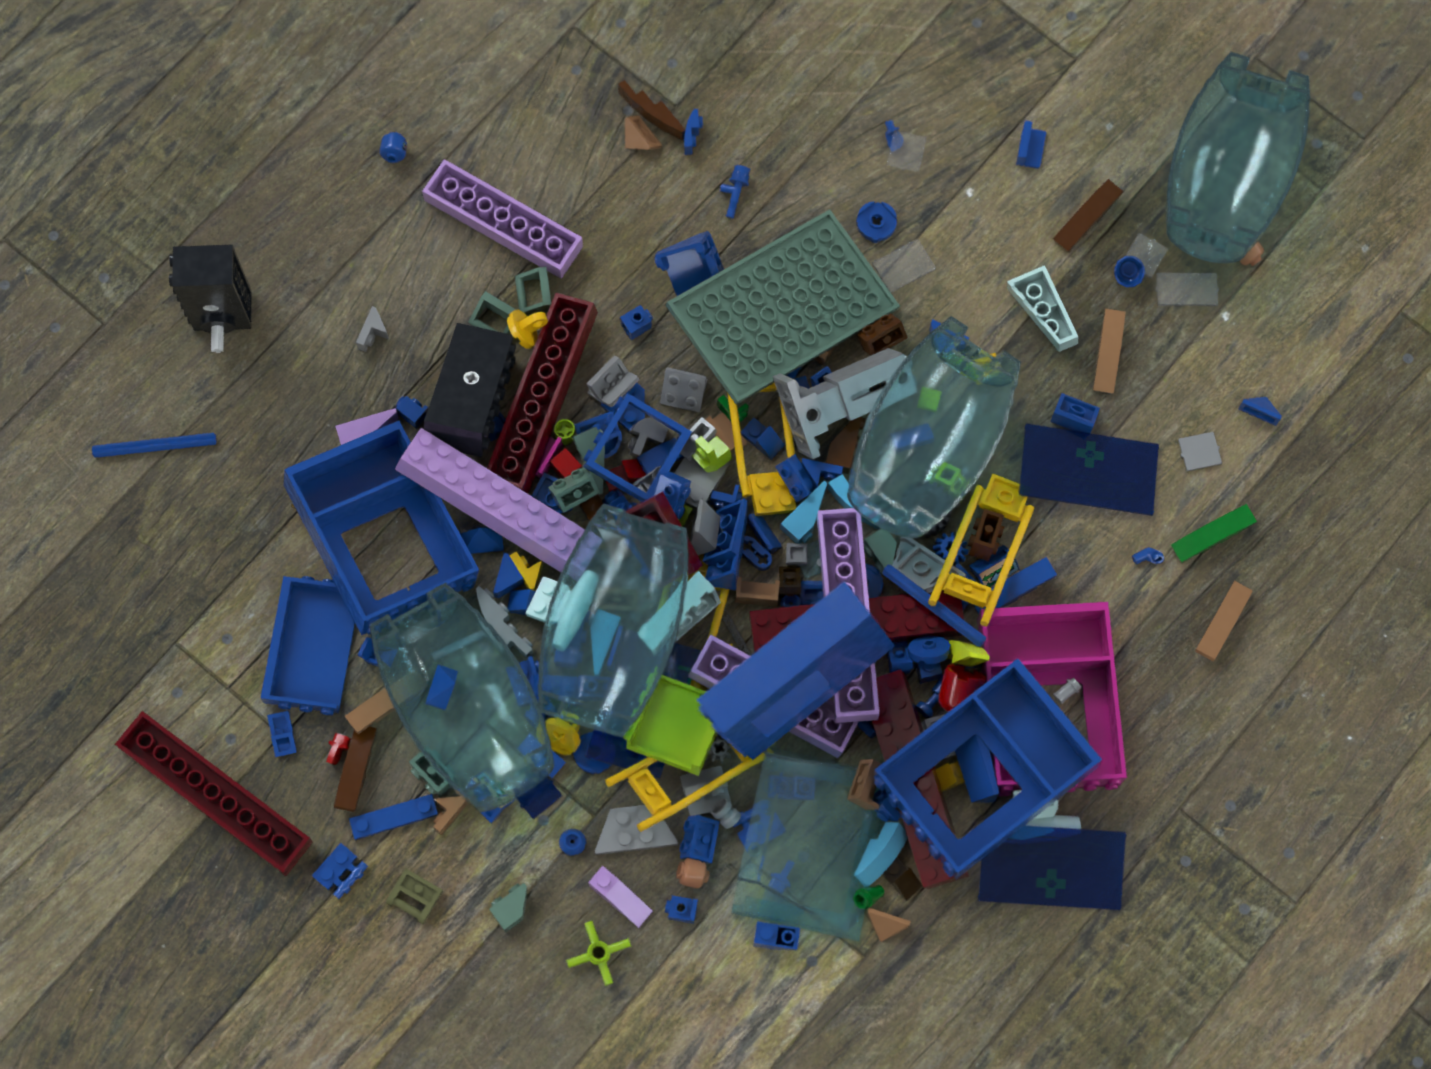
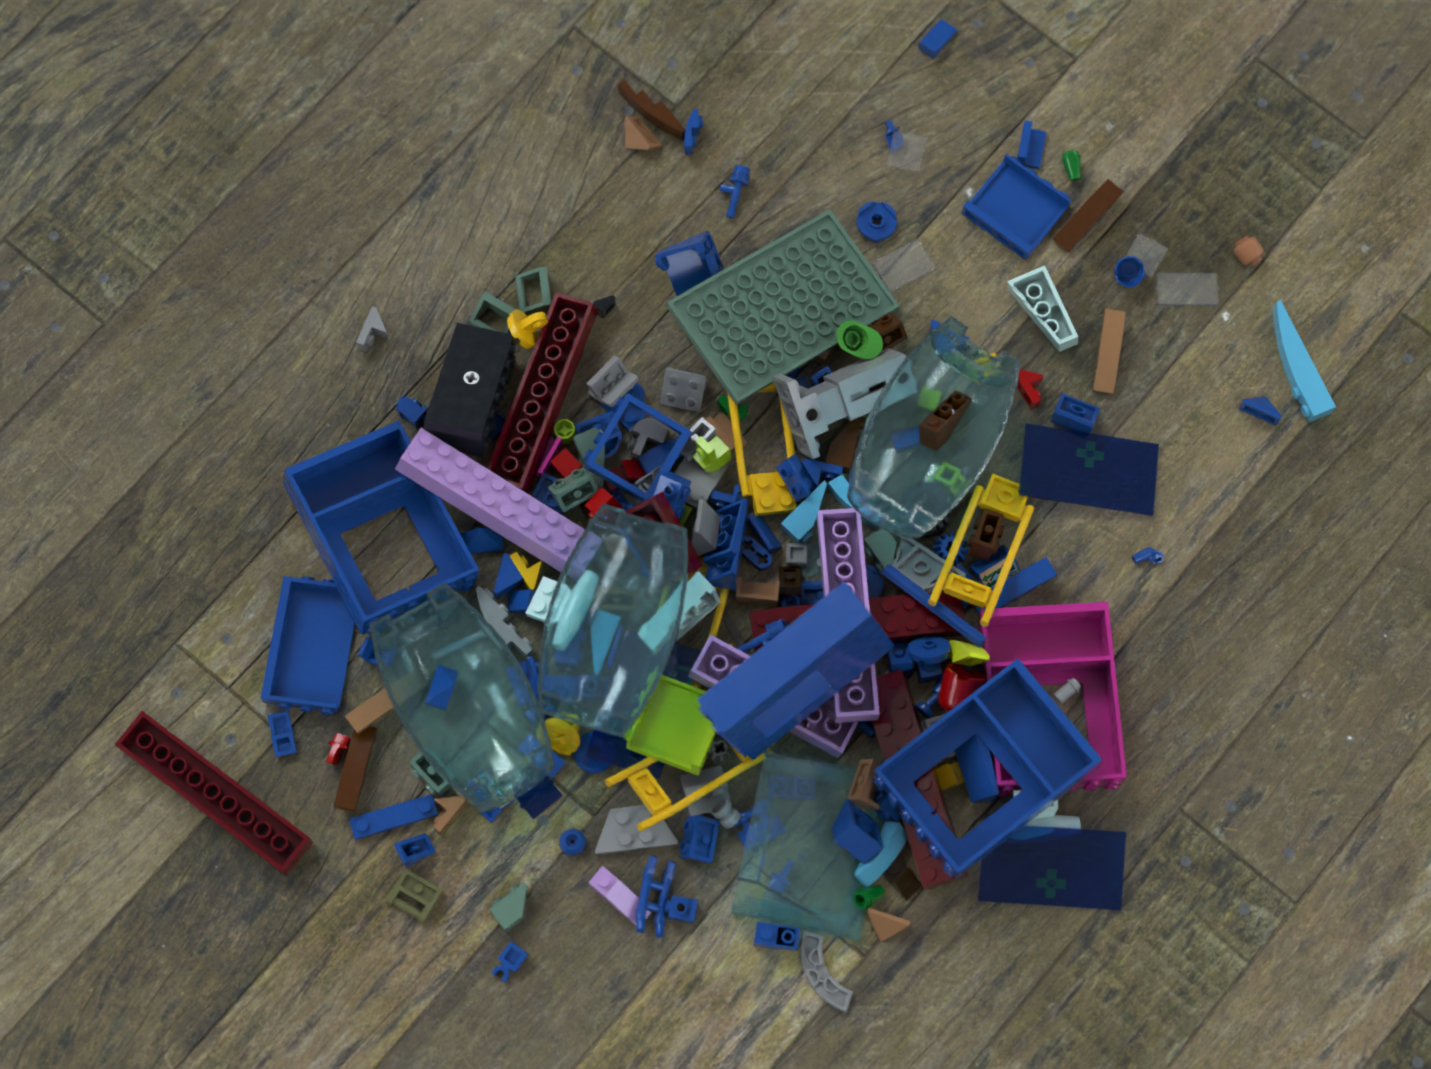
blue axle [92,433,217,458] -> none
black piece [169,244,252,353] -> none
blue plate [312,843,368,899] -> none
lavender slope [336,408,399,445] -> none
blue head [380,132,407,163] -> none
lavender brick [422,159,583,279] -> none
lime bar [567,921,631,986] -> none
blue brick [620,305,653,340] -> none
nougat head [676,858,710,889] -> none
blue slope [741,418,785,461] -> none
clear light blue windscreen [1165,52,1310,263] -> none
green slope [1171,504,1257,563] -> none
light grey piece [1178,432,1222,472] -> none
medium nougat slope [1195,580,1253,662] -> none
none -> blue slope [394,833,436,868]
none -> blue plate [492,941,529,982]
none -> red brick [584,487,623,525]
none -> black slope [593,295,616,319]
none -> blue piece [635,855,677,938]
none -> blue piece [736,619,788,653]
none -> light grey tile [800,929,853,1013]
none -> blue slope [832,799,883,864]
none -> bright green piece [836,320,883,360]
none -> blue slope [918,19,957,59]
none -> reddish brown slope [919,390,972,451]
none -> blue panel [961,154,1071,260]
none -> red slope [1010,368,1044,411]
none -> green cone [1061,150,1081,181]
none -> medium azure slope [1273,300,1336,423]

